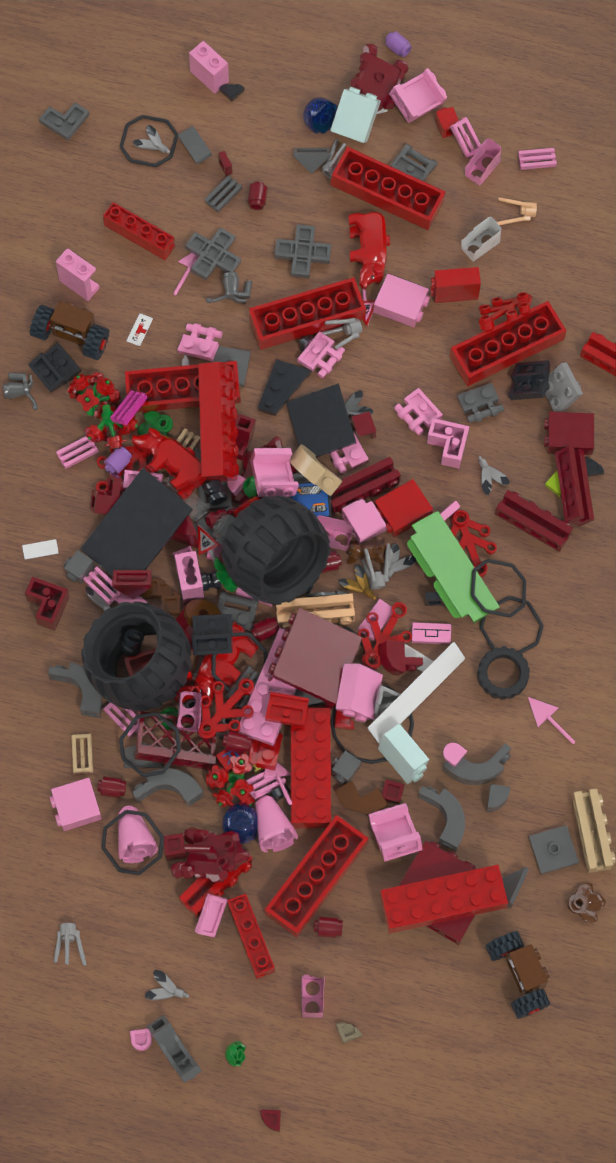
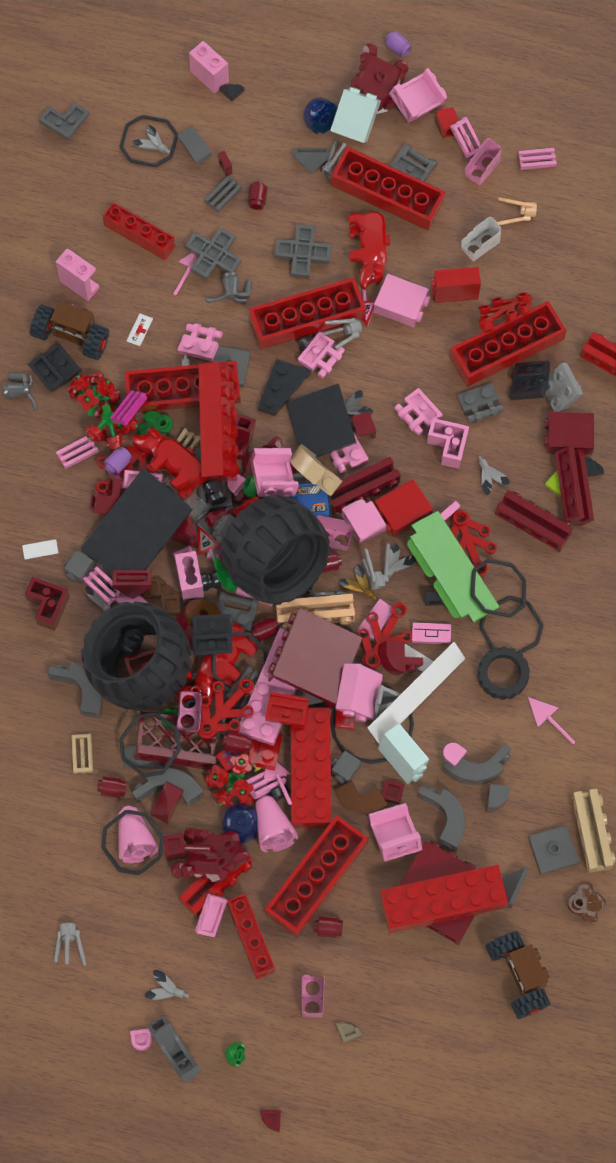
bright pink piece [49,778,102,831] -> none
bright pink tile [103,703,139,738] -> none
reddish brown animal [347,541,386,565] -> none
none -> dark red slope [151,781,184,824]

